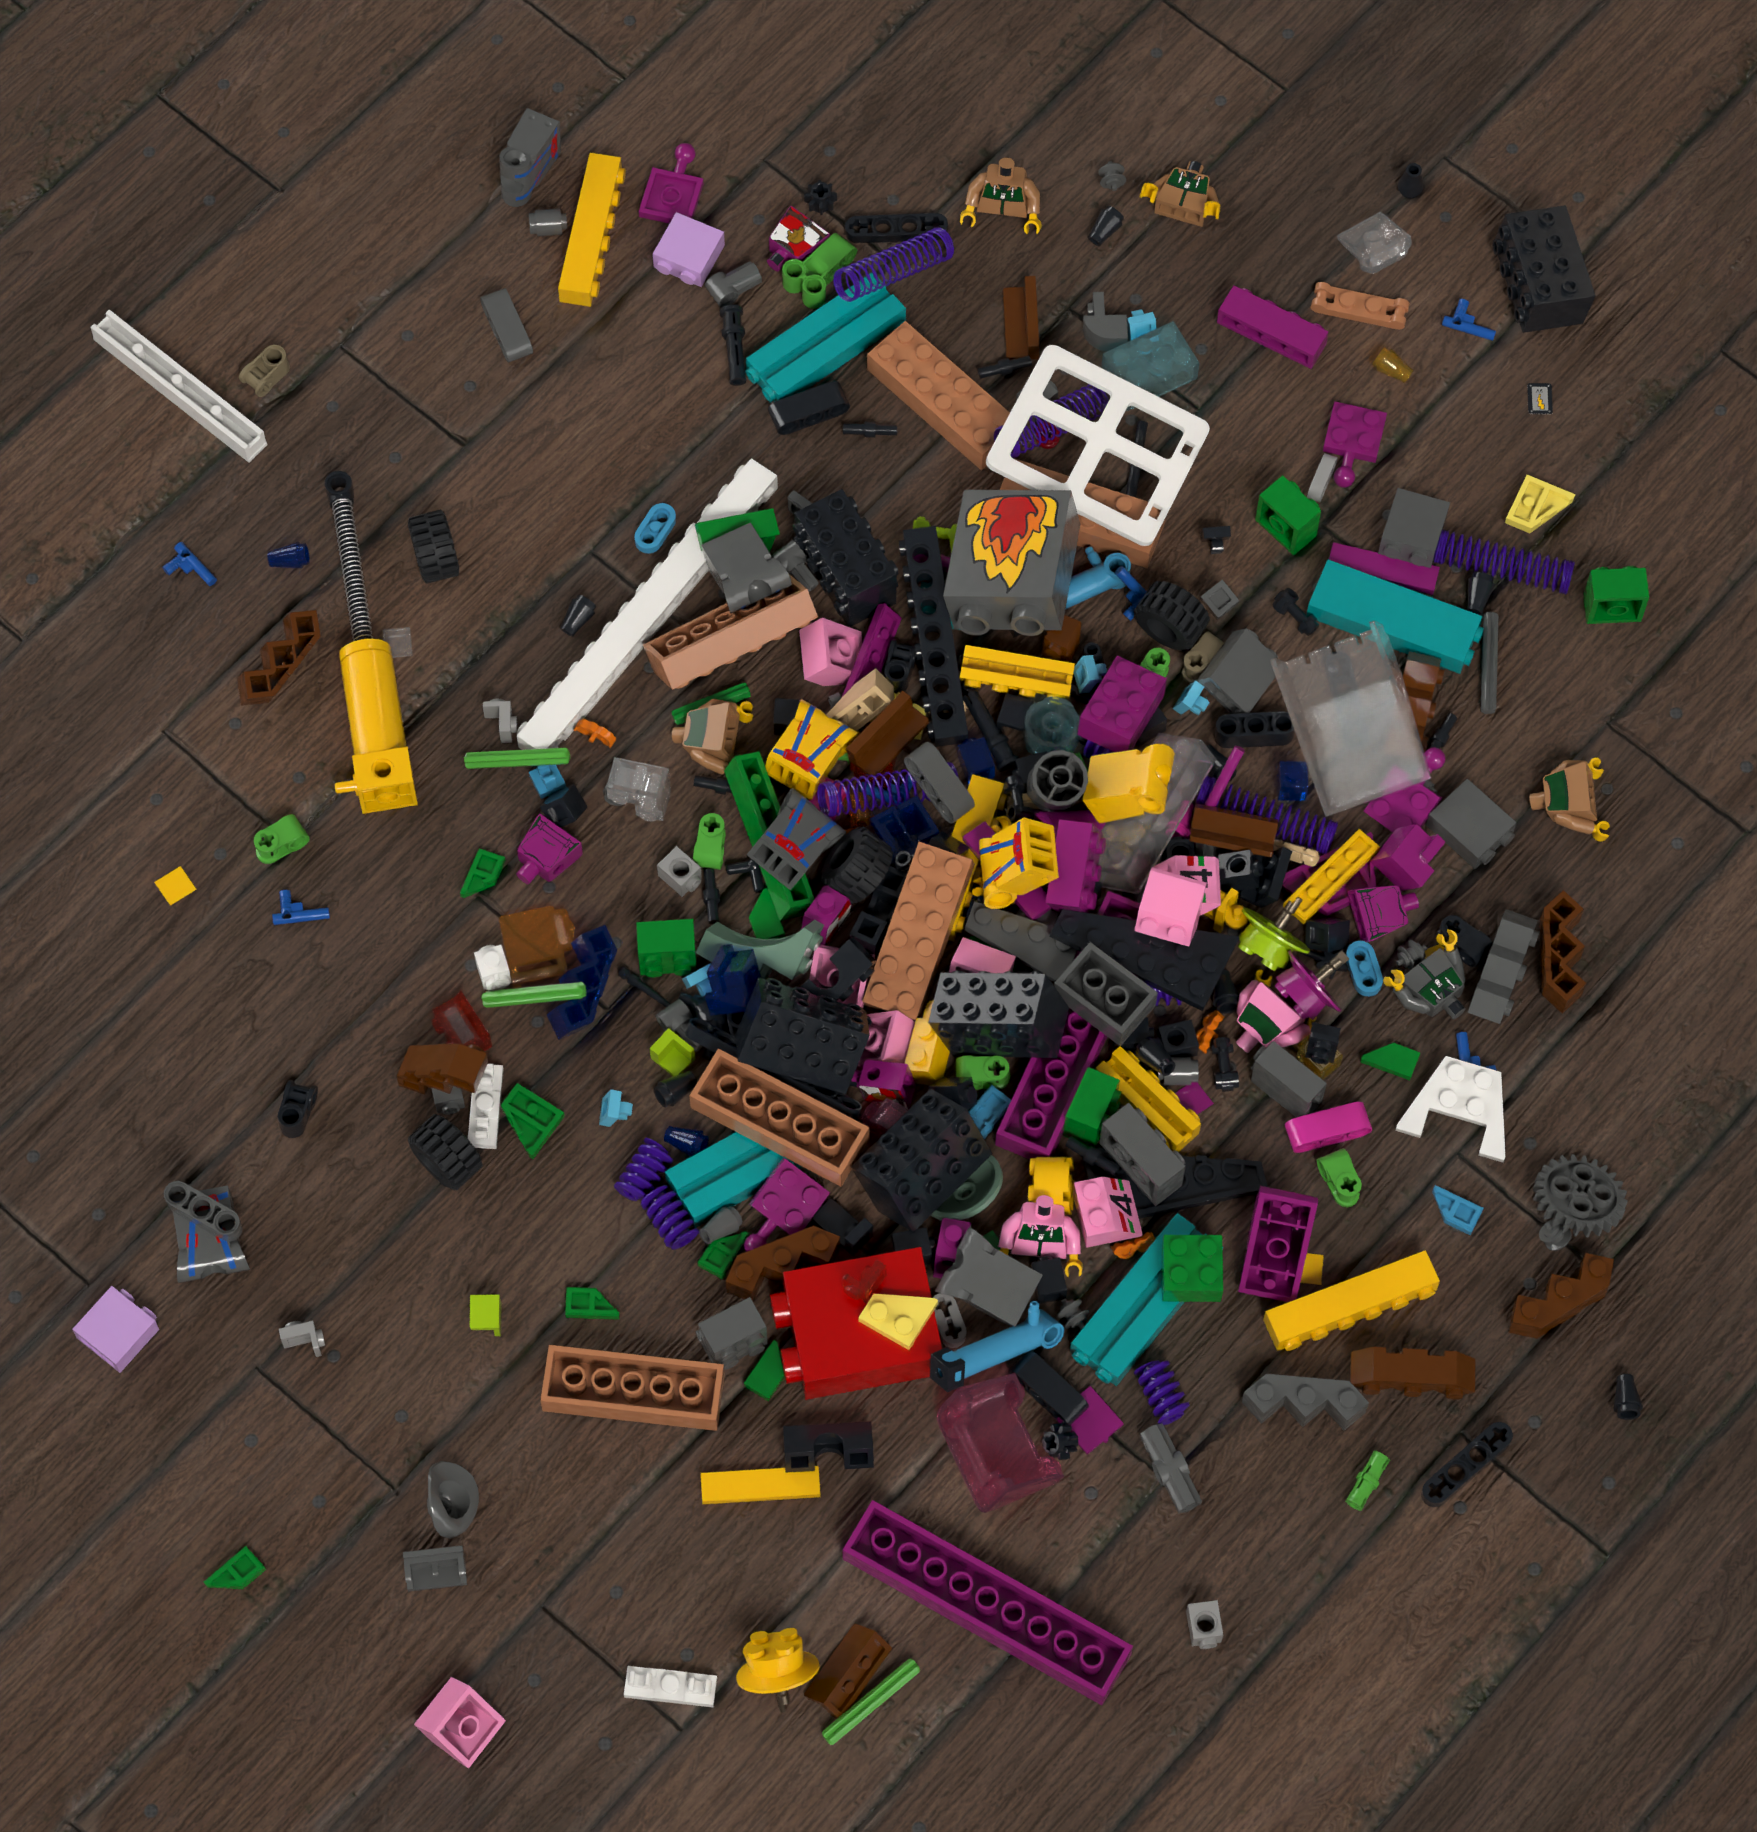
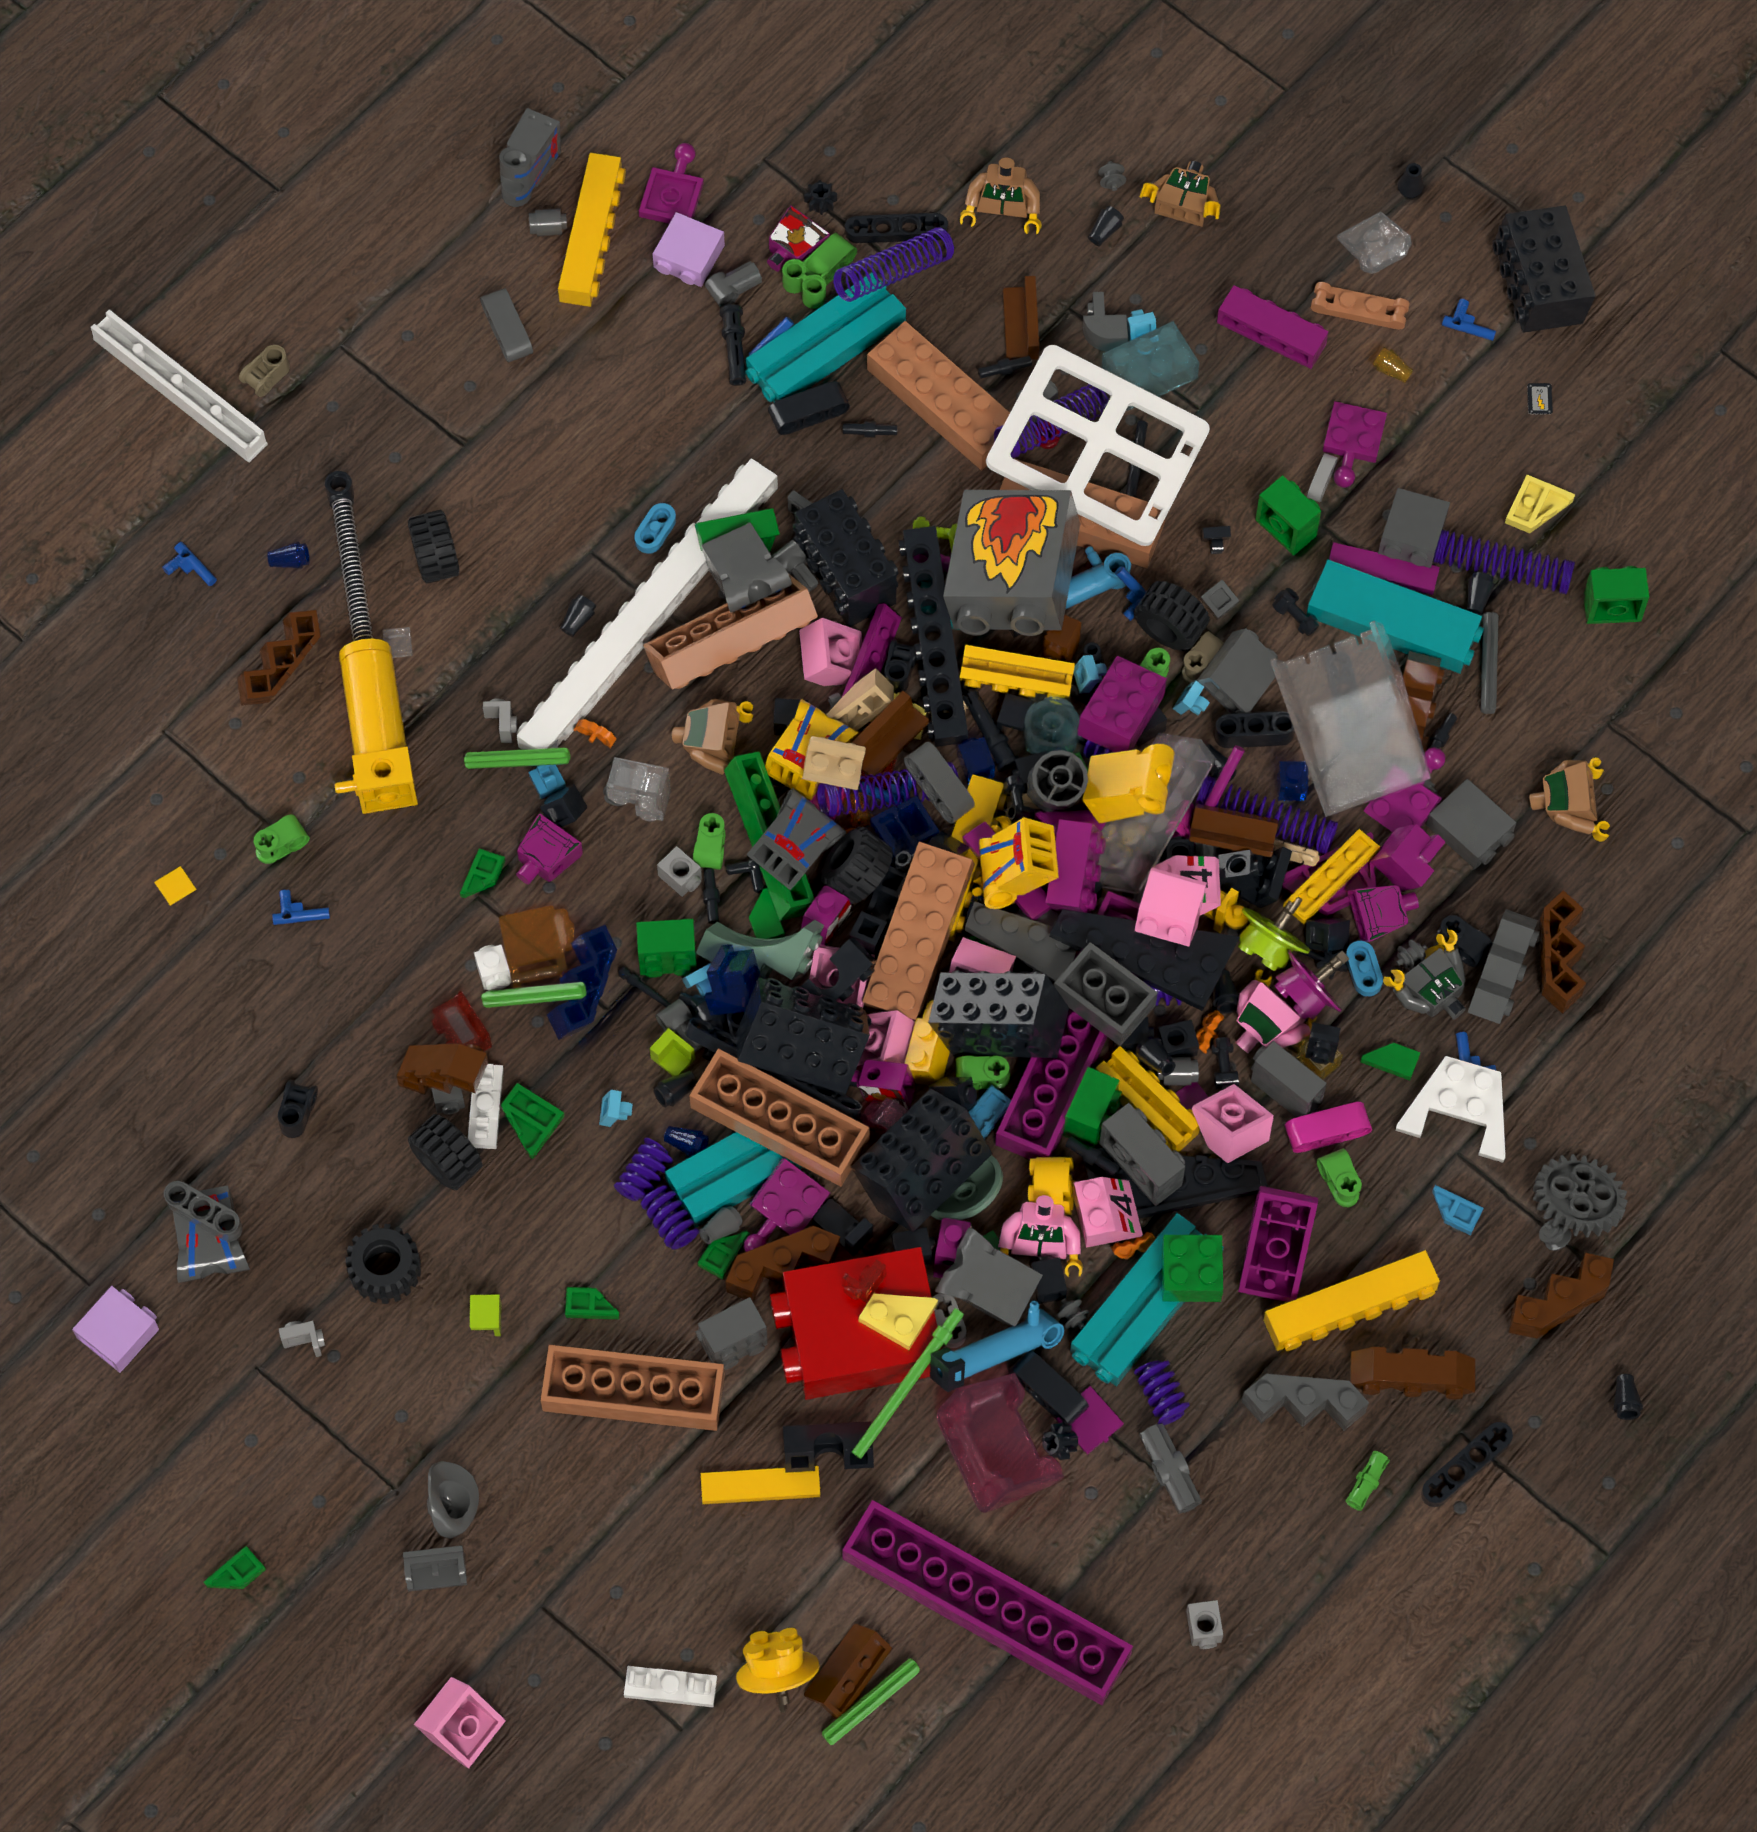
green axle [672,682,751,725] -> none
black bar [693,775,732,795] -> none
green tile [744,1340,785,1402] -> none
yellow sticker [1300,1253,1323,1285] -> none
none -> black tyre [346,1224,421,1304]
none -> blue hose [749,317,794,355]
none -> tan bracket [802,736,866,790]
none -> bright green bar [852,1308,964,1459]
none -> bright pink slope [1192,1084,1274,1163]

